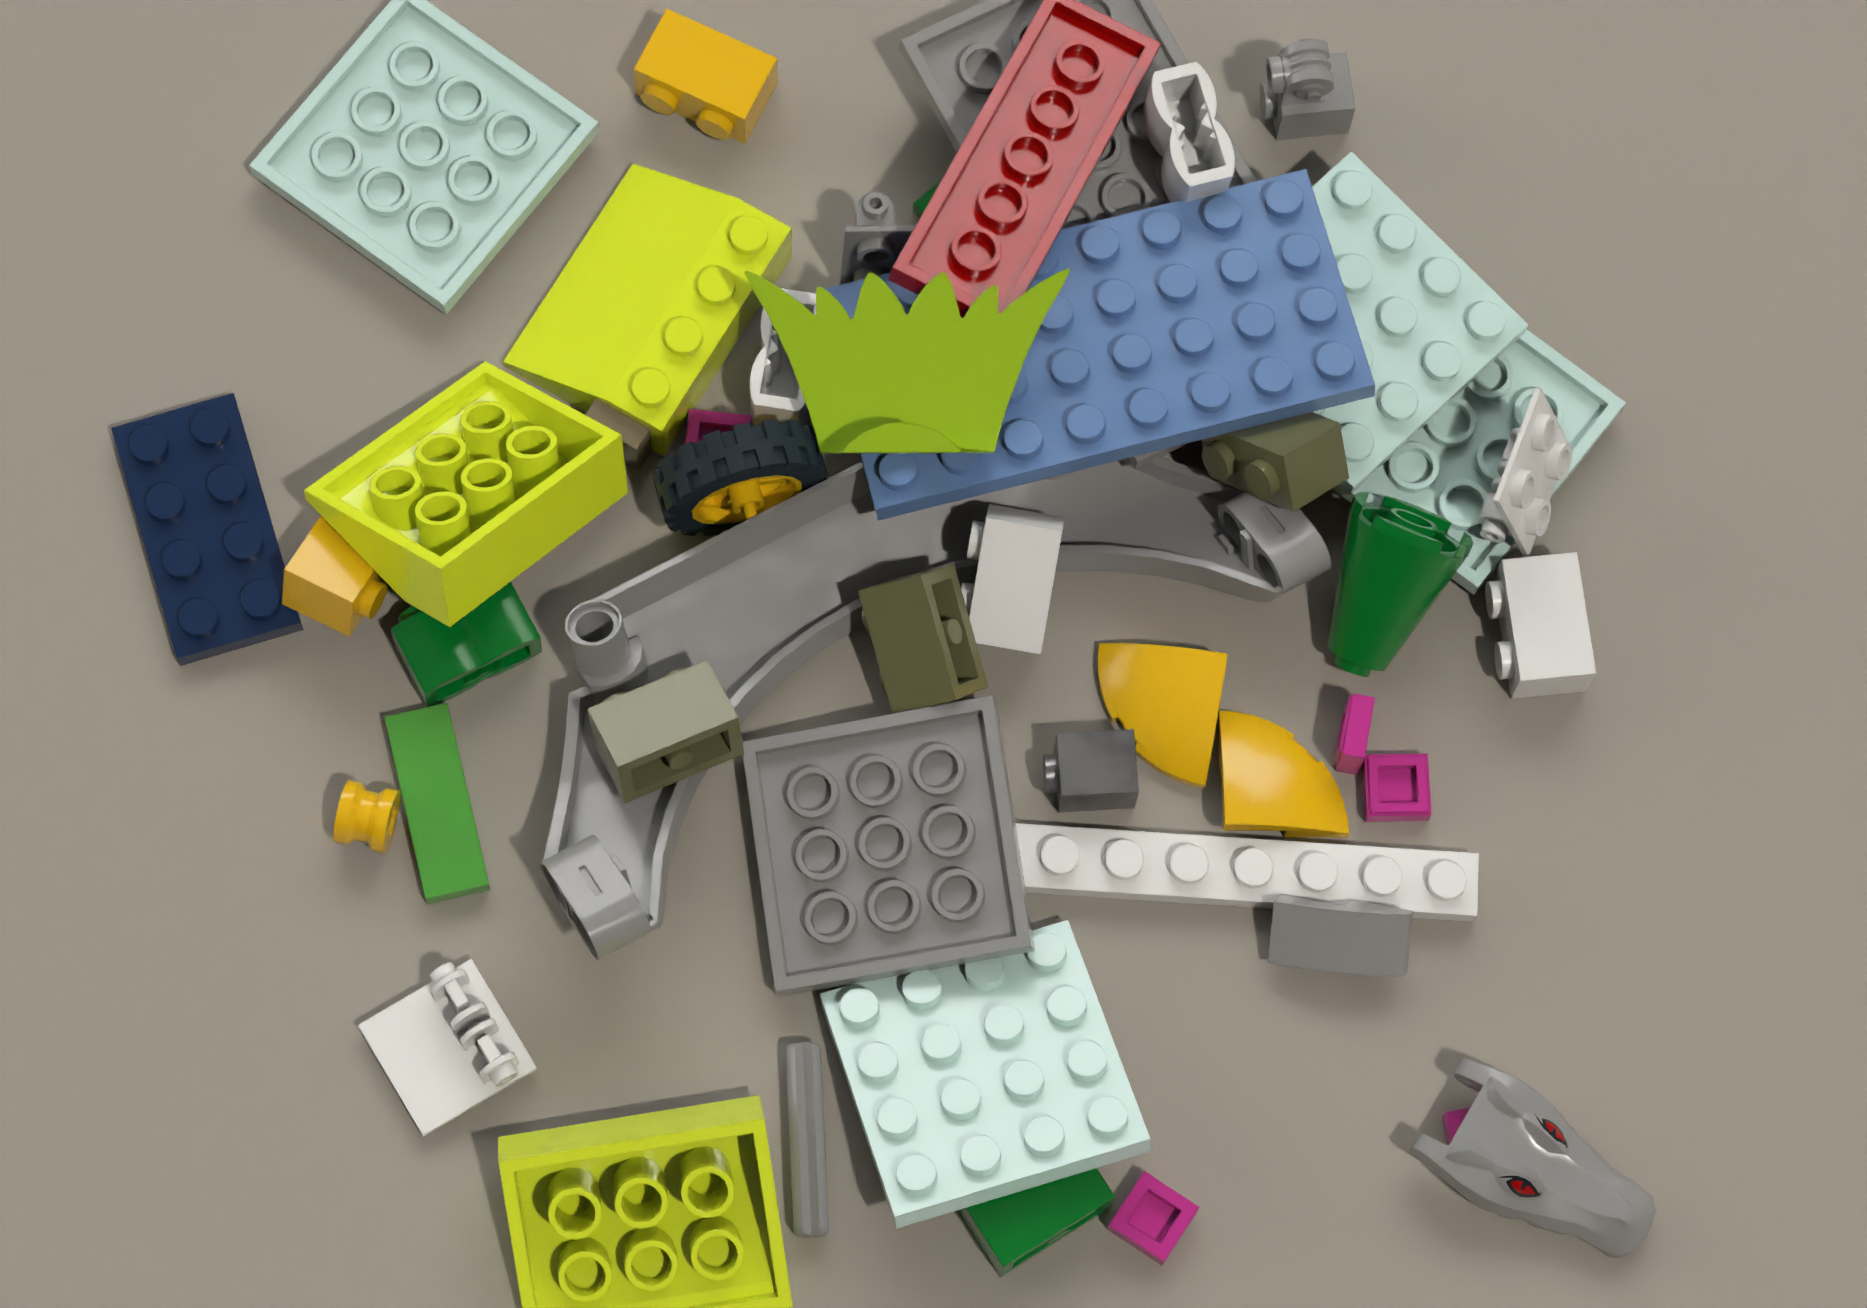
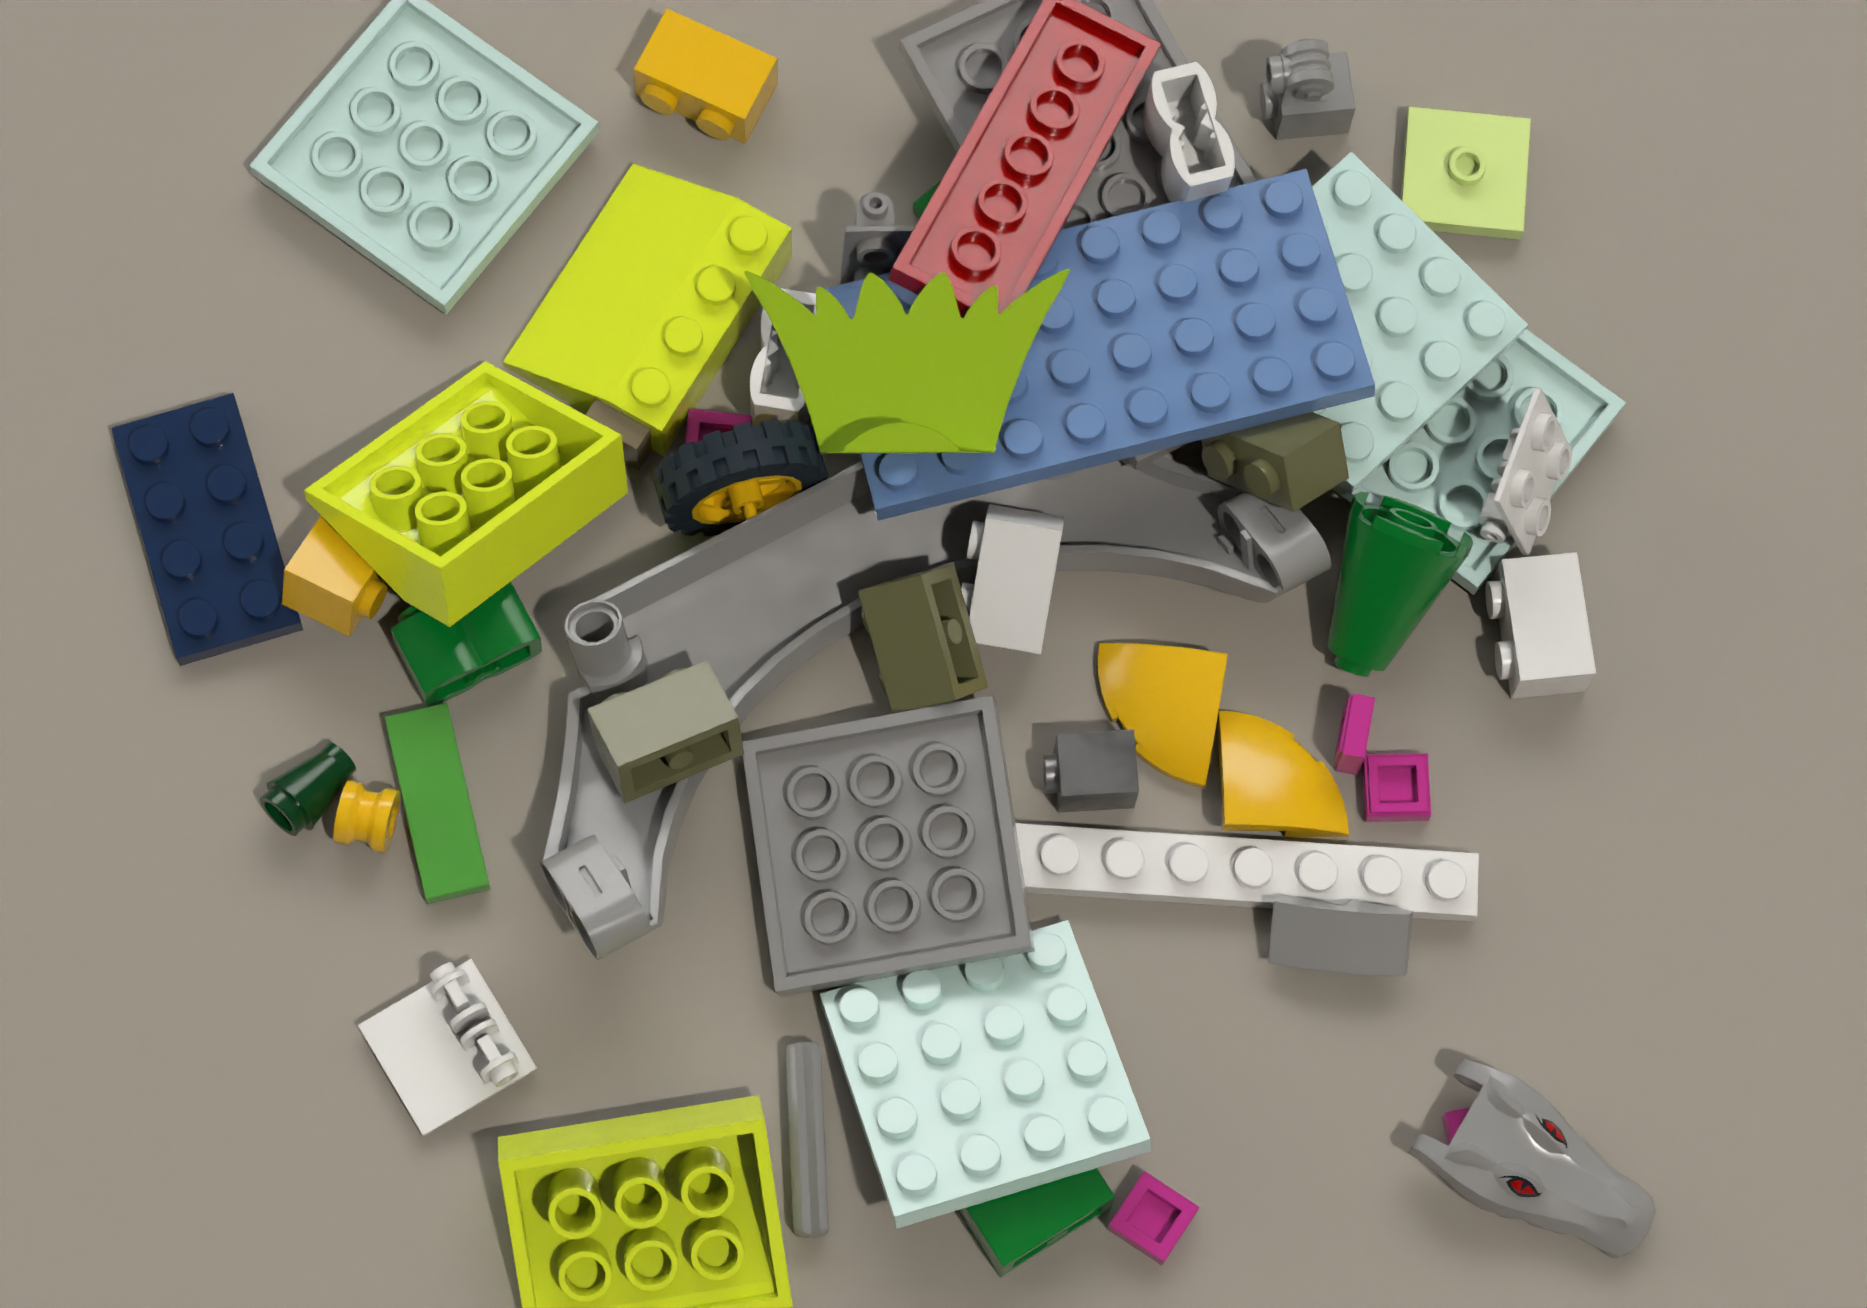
none -> dark green cone [260,742,356,836]
none -> yellowish green plate [1400,106,1531,240]

